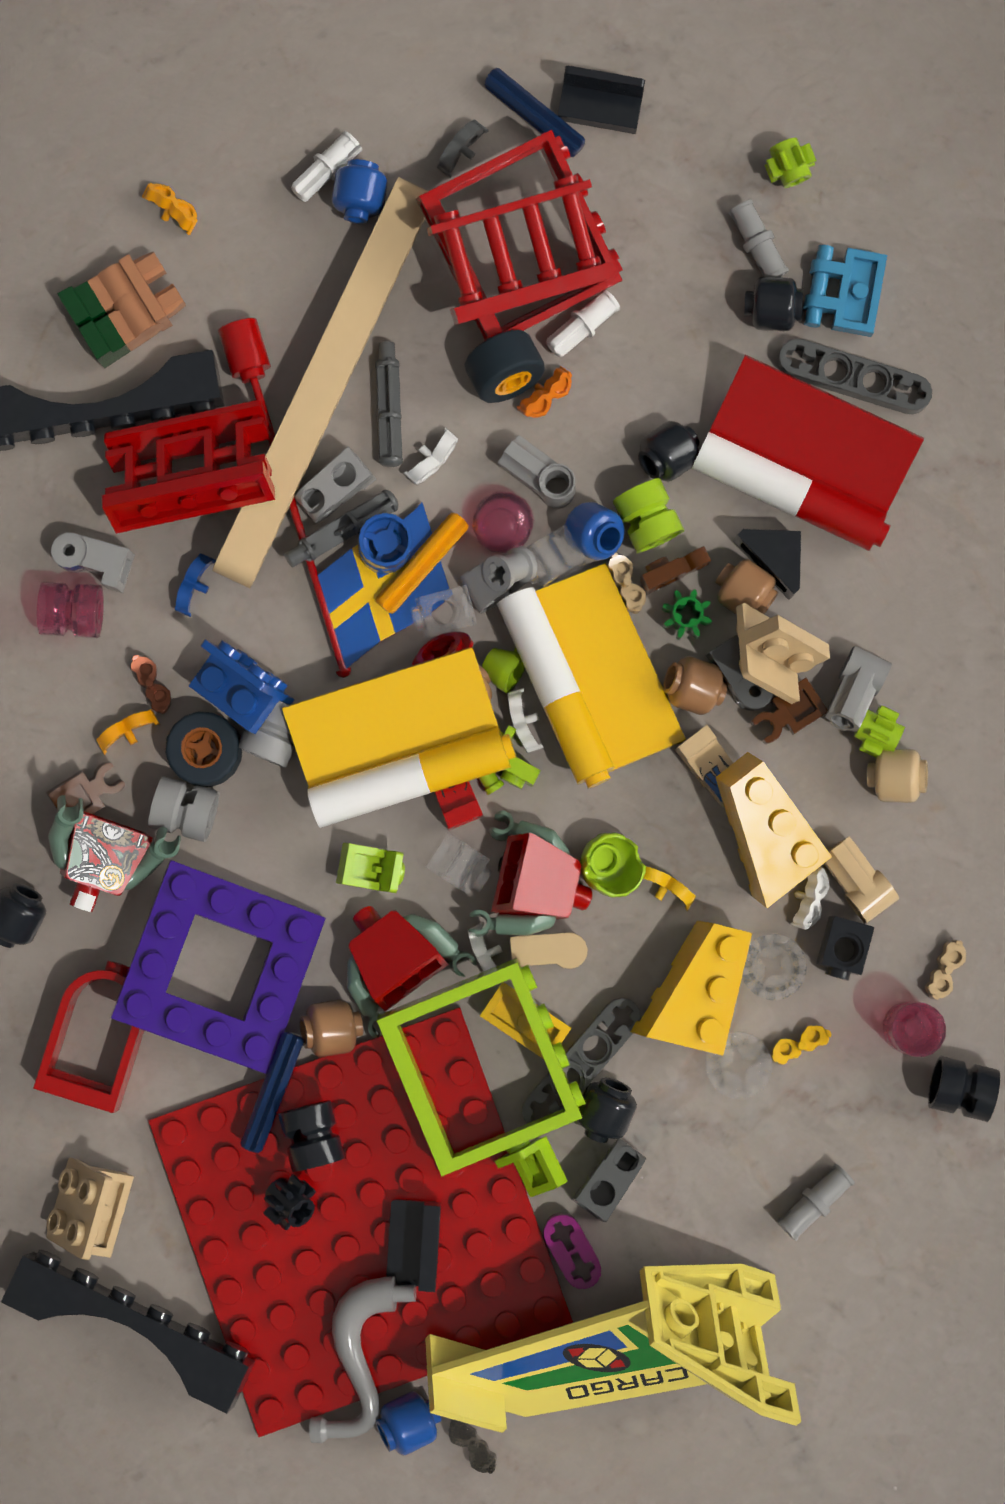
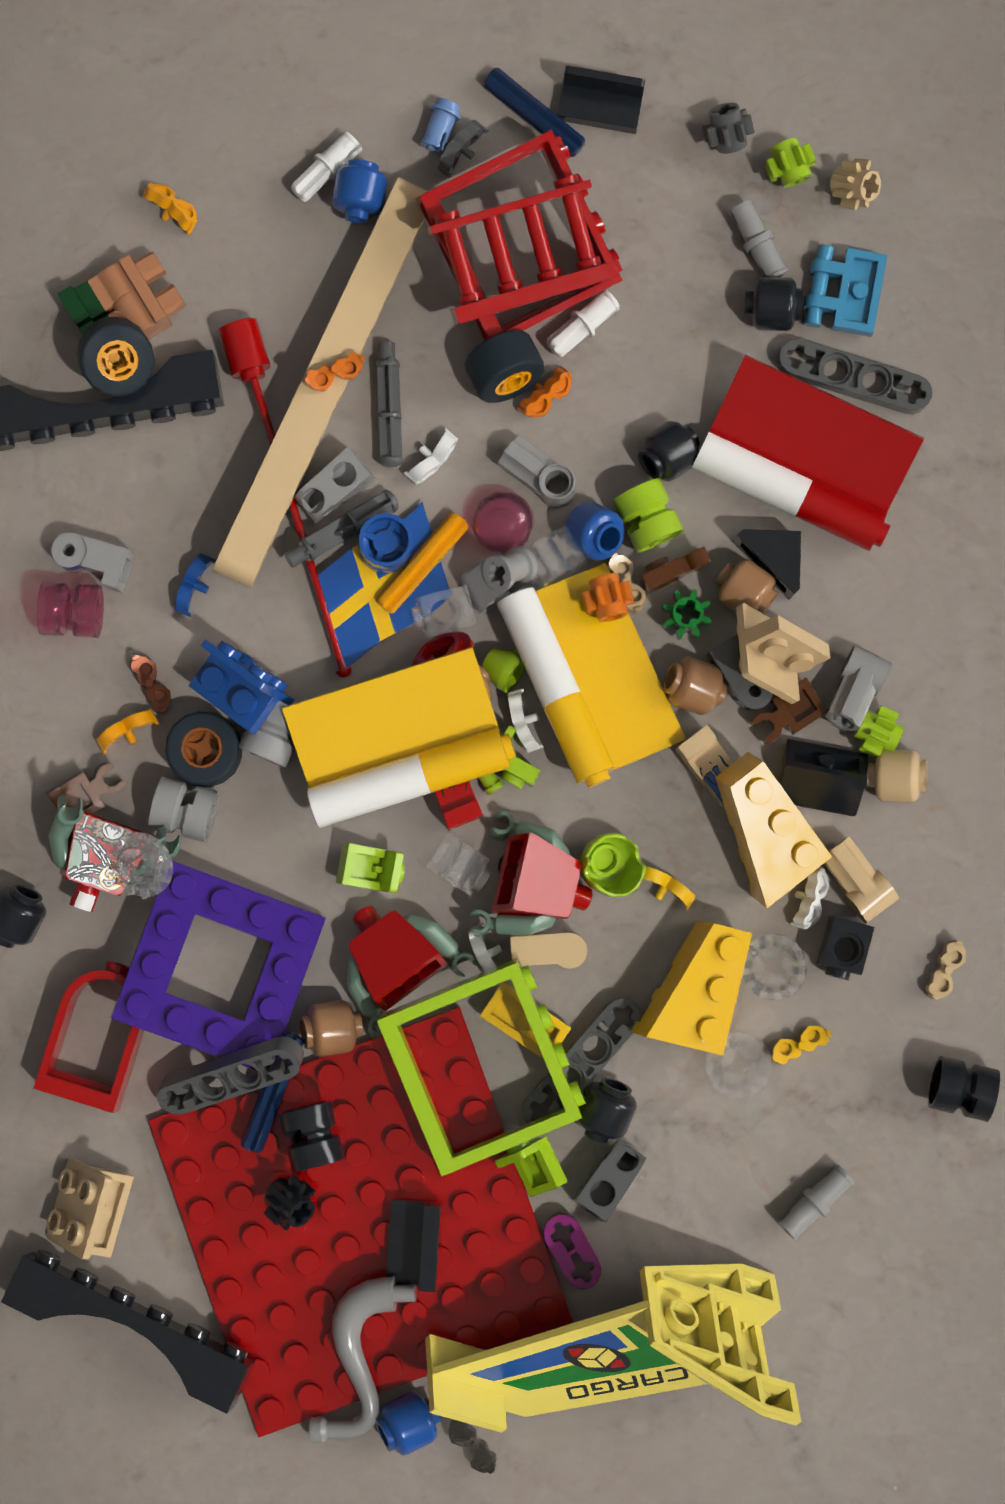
red fence [102,400,275,534] -> none
clear pink wheel [883,1001,946,1057] -> none
none -> black wheel [77,317,155,397]
none -> clear gear [108,832,173,900]
none -> dark grey beam [157,1036,304,1115]
none -> orange piece [303,352,365,392]
none -> medium blue pin [420,98,461,154]
none -> orange gear [582,573,634,622]
none -> dark grey gear [702,103,755,154]
none -> black panel [779,739,868,816]
none -> tan gear [830,158,881,210]

